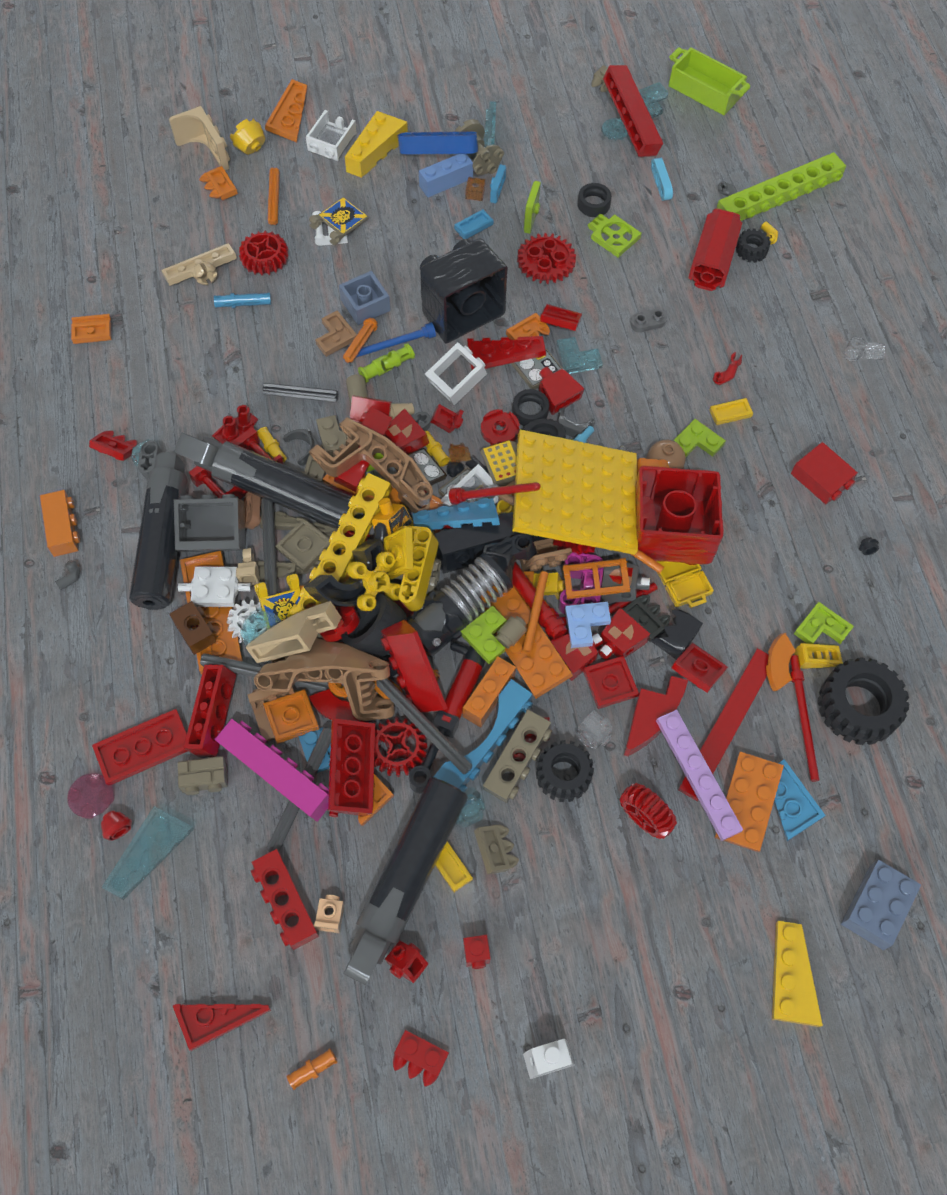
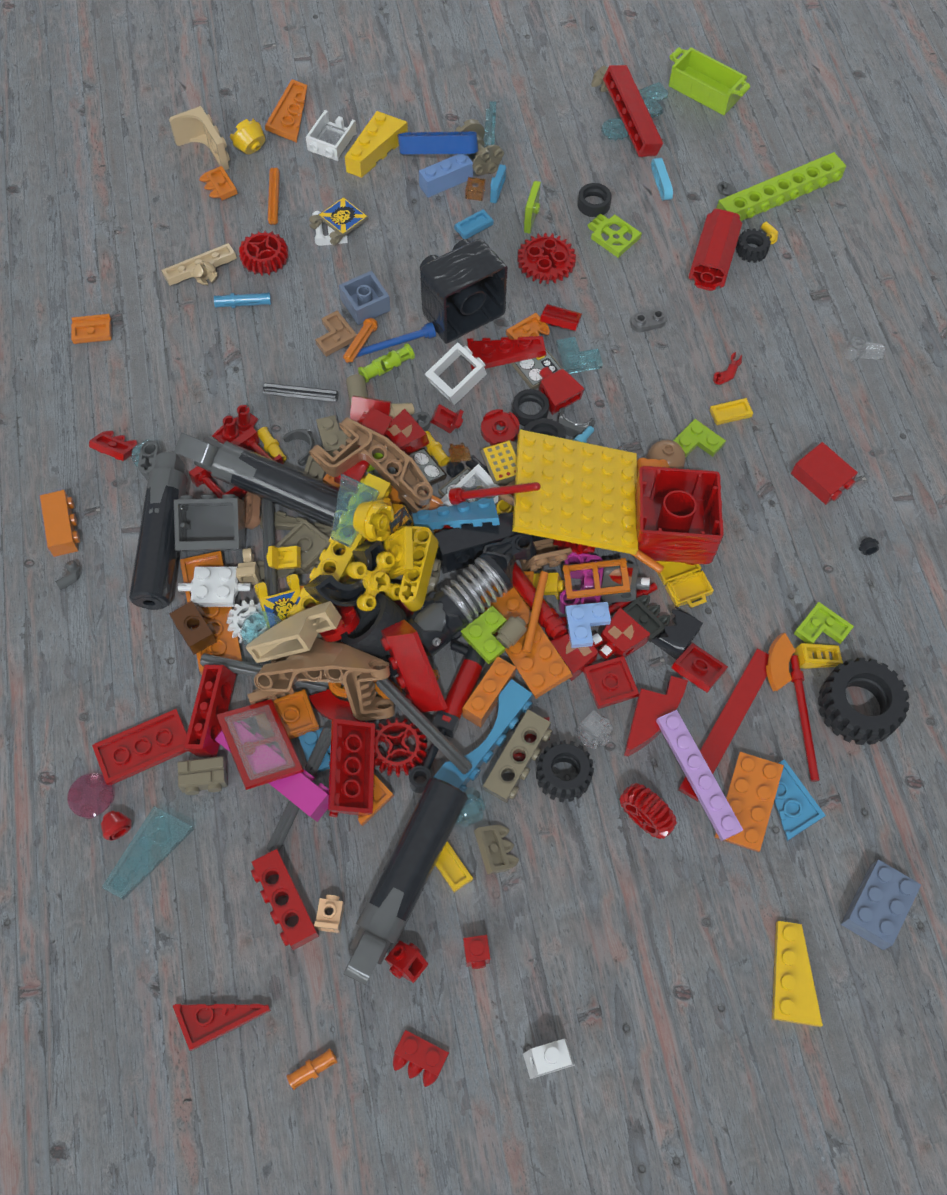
none -> clear door [216,699,304,790]
none -> yellow bracket [266,546,301,570]
none -> clear light blue wing [331,474,379,548]
none -> yellow cone [353,500,394,542]

